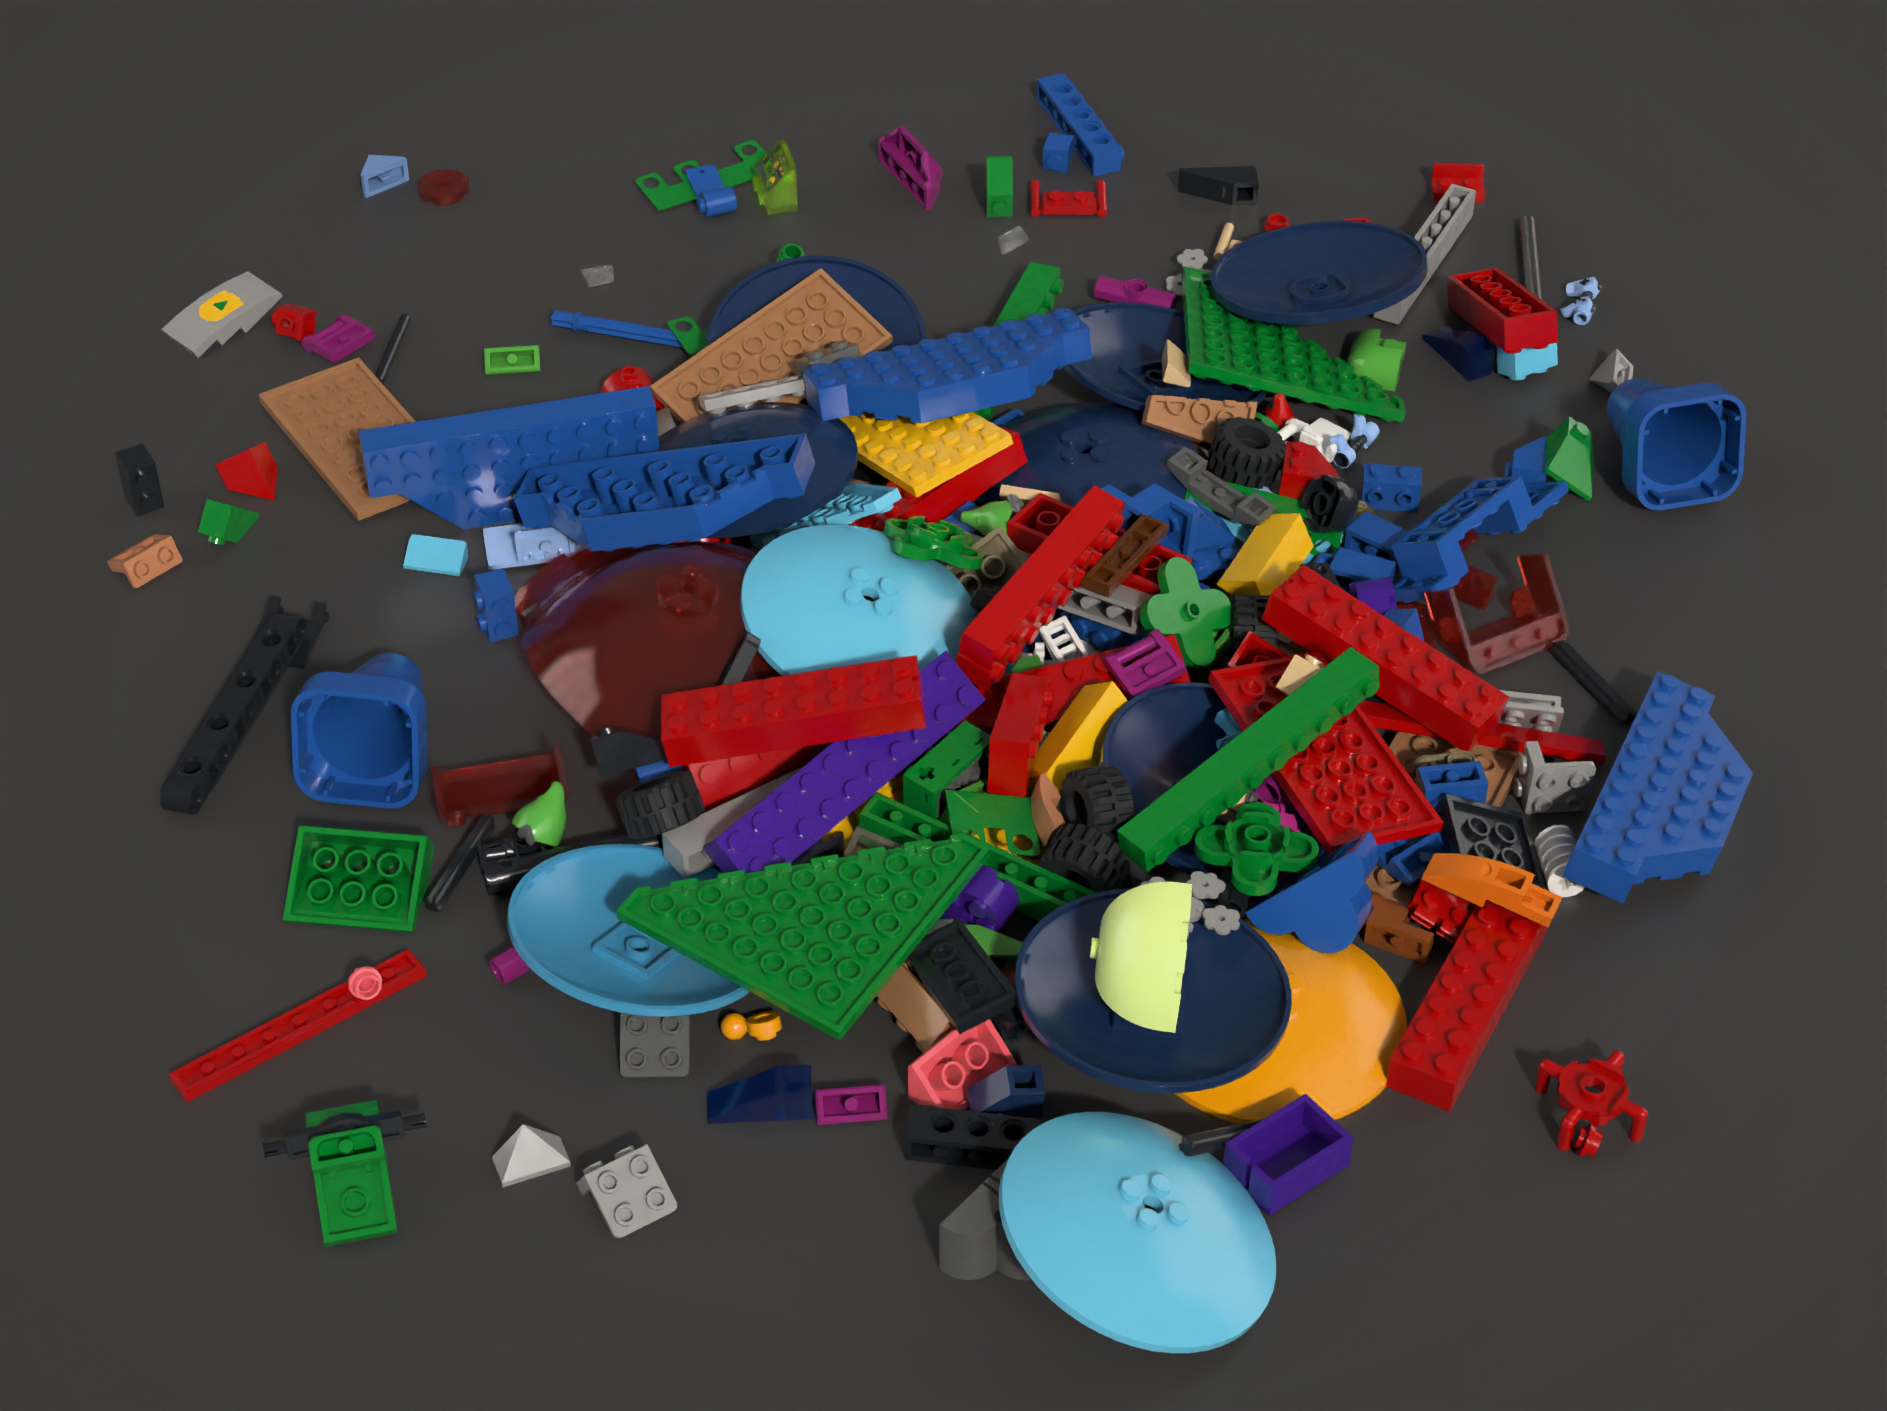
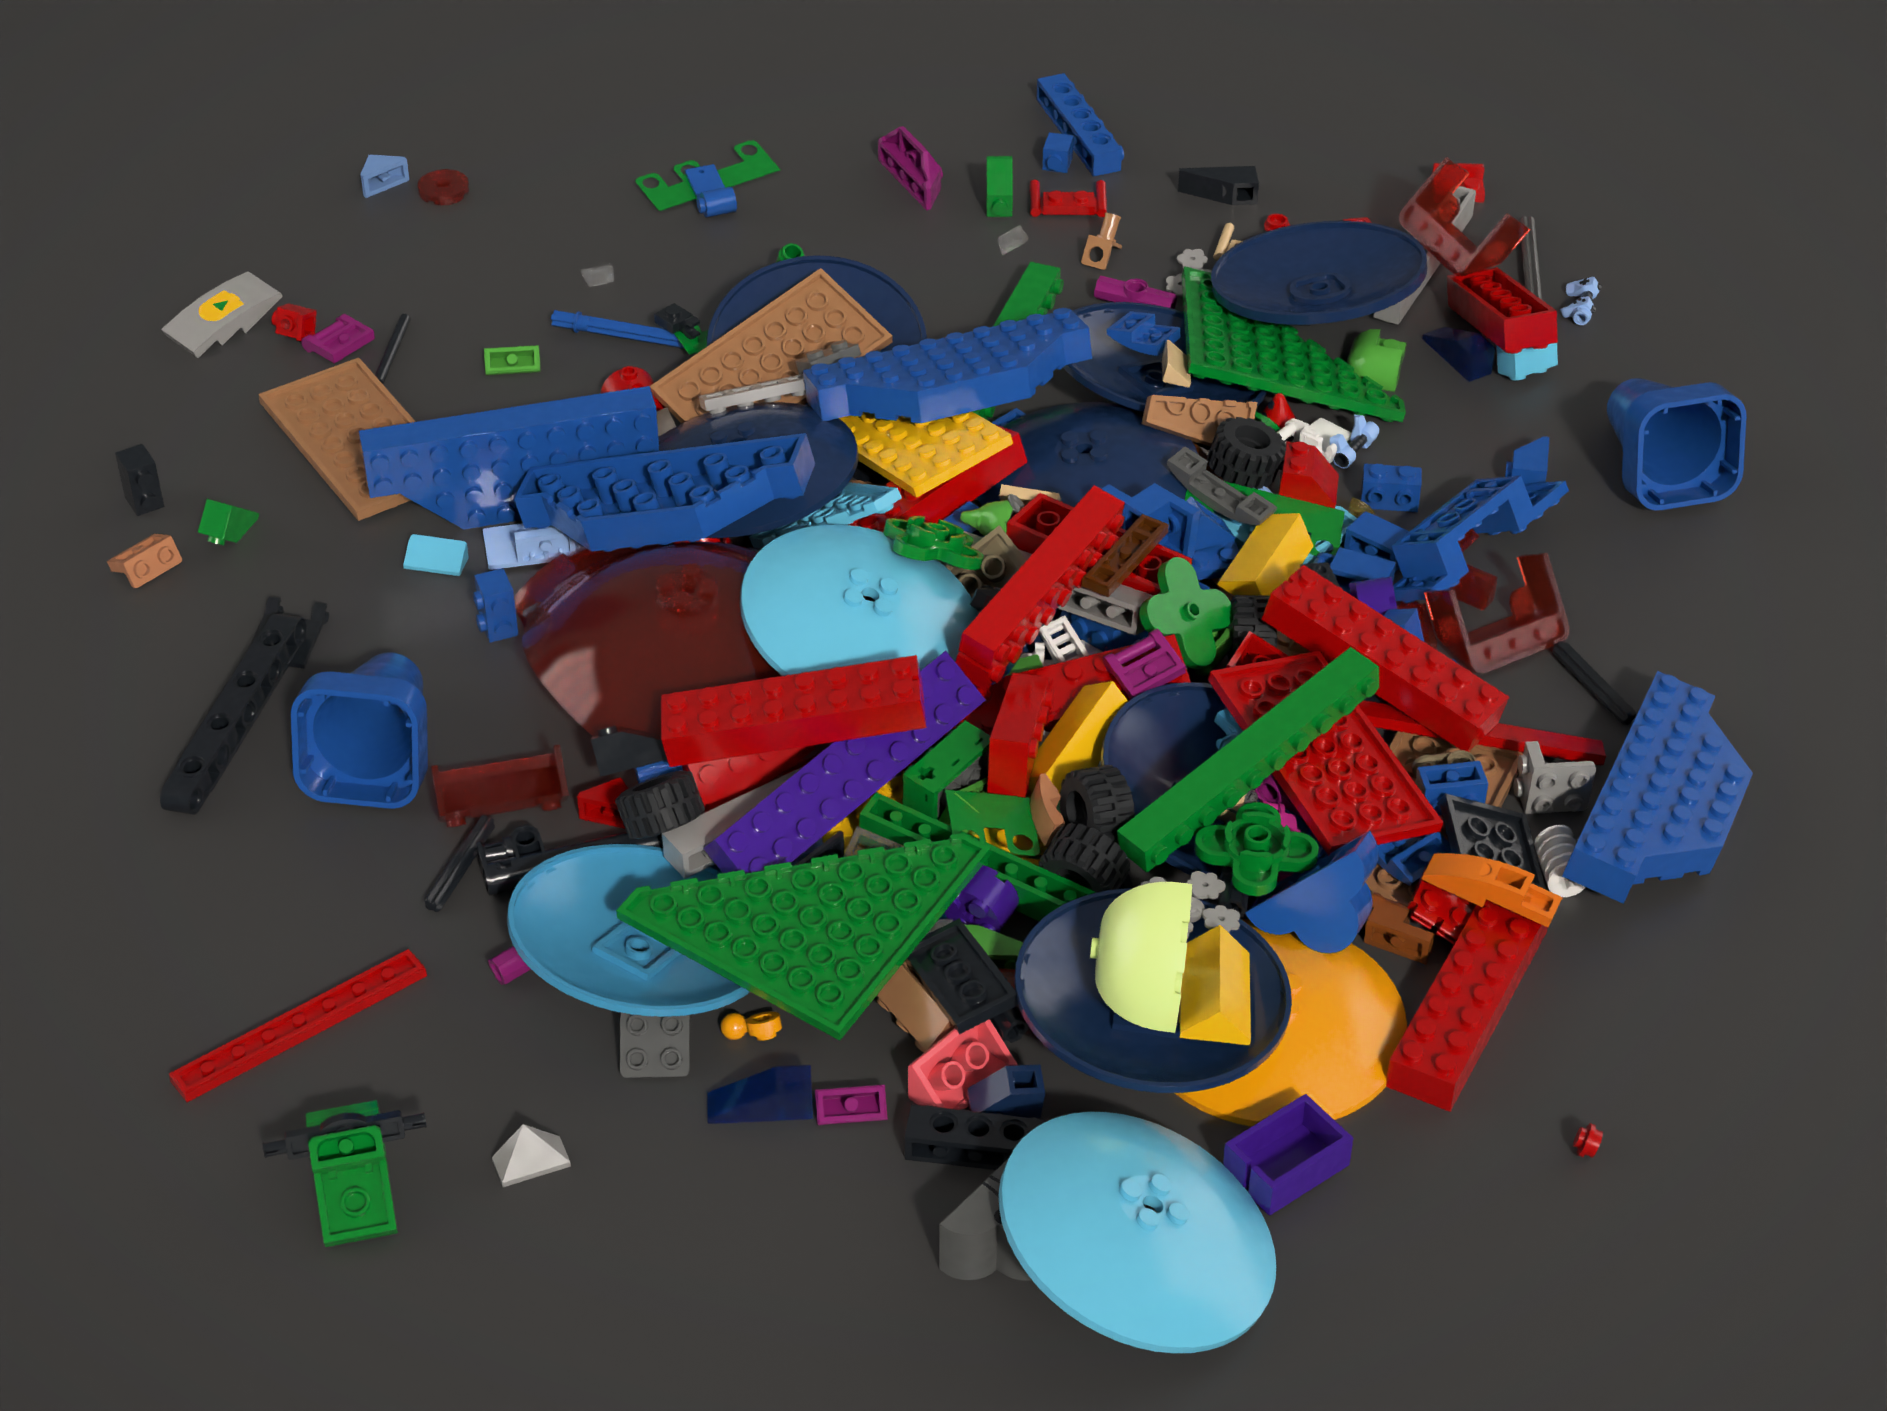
red slope [214,442,278,501] -> none
green slope [283,825,435,933] -> none
coral plate [348,966,382,1000] -> none
bright green hat [512,781,567,849] -> none
light grey bracket [576,1144,677,1239] -> none
black beam [714,631,761,686] -> none
clear neon green slope [752,140,798,215] -> none
black axle [1179,1118,1265,1157] -> none
tan slope [1276,654,1325,696] -> none
black cylinder [1302,474,1358,534] -> none
light grey bracket [1498,690,1564,733] -> none
red plate [1535,1050,1648,1151] -> none
green slope [1544,417,1594,502] -> none
light grey slope [1589,349,1634,393] -> none
none -> red slope [577,777,629,829]
none -> black plate [654,303,700,339]
none -> medium nougat bracket [1081,212,1122,270]
none -> blue slope [1106,311,1181,356]
none -> yellow slope [1179,925,1251,1045]
none -> clear red windscreen [1399,157,1530,276]

